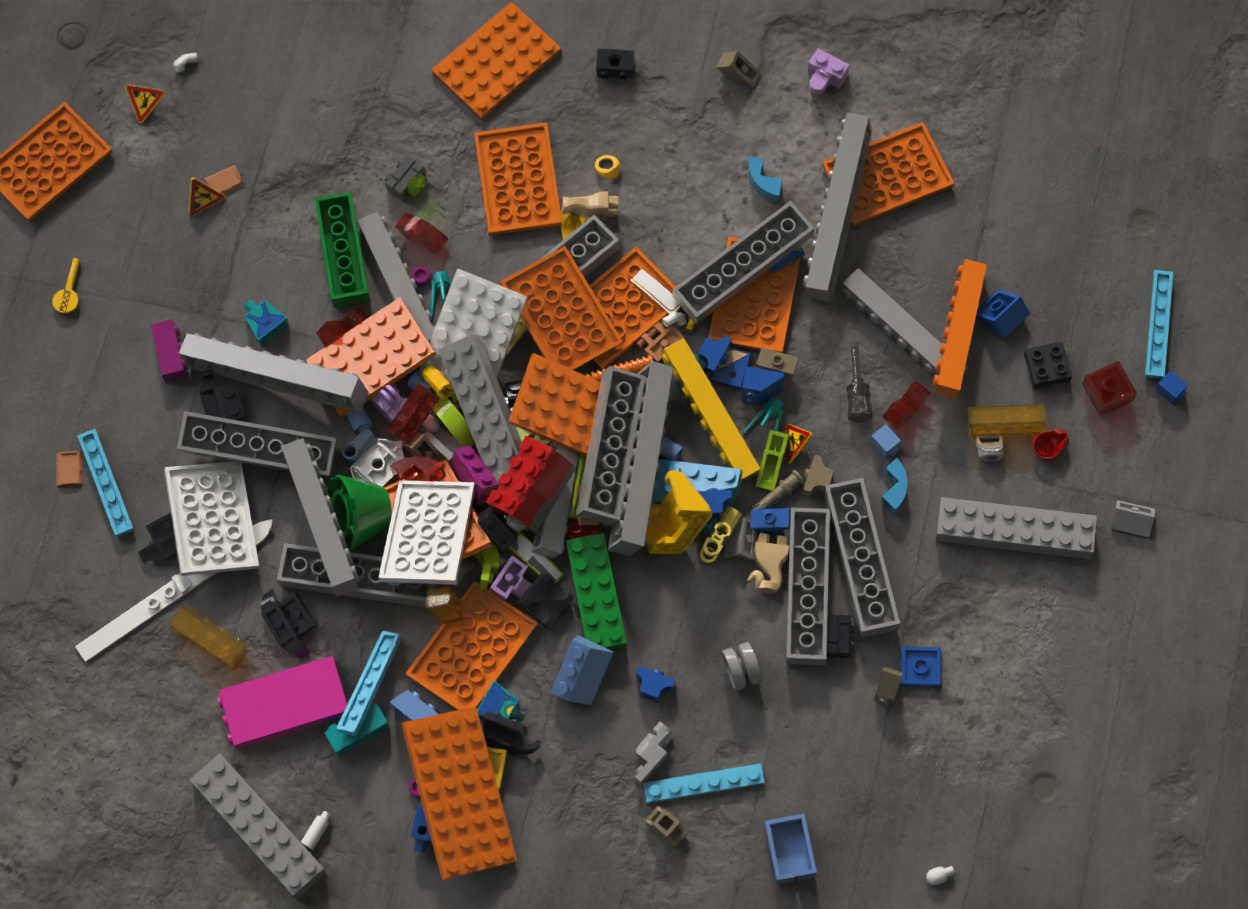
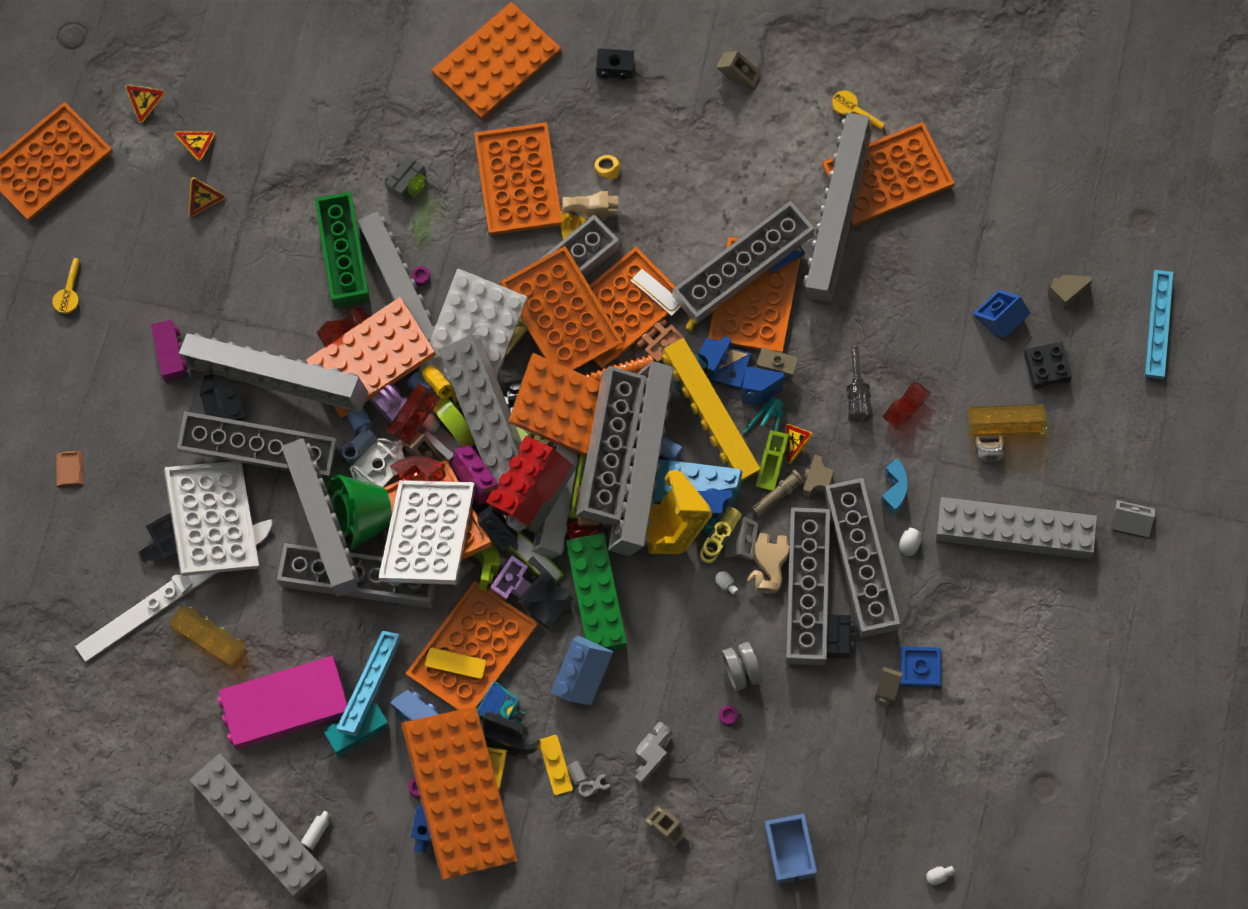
medium azure plate [77,429,135,538] -> none
white arm [174,53,198,72] -> none
nougat piece [204,165,245,195] -> none
teal torso [244,300,289,347] -> none
black plate [261,589,317,658] -> none
clear red brick [395,212,449,253] -> none
clear yellow piece [425,586,463,625] -> none
teal plant [430,271,452,318] -> none
blue brick [636,666,676,703] -> none
medium azure plate [643,763,765,804] -> none
white arm [662,312,687,327] -> none
dark azure brick [748,156,782,203] -> none
blue brick [750,508,791,535] -> none
lavender brick [808,48,850,95] -> none
light grey brick [842,268,968,377] -> none
medium blue brick [871,424,901,459] -> none
orange brick [932,259,987,400] -> none
red hair [1032,430,1069,460] -> none
clear red brick [1082,361,1137,416] -> none
blue brick [1156,370,1188,405] -> none
none -> piece [174,132,215,161]
none -> yellow piece [425,648,486,679]
none -> yellow piece [539,735,573,795]
none -> light grey bar [567,761,610,799]
none -> white cylinder [715,571,739,595]
none -> magenta tile [719,705,739,726]
none -> yellow piece [832,91,885,130]
none -> white piece [899,528,922,556]
none -> dark tan slope [1048,275,1093,309]

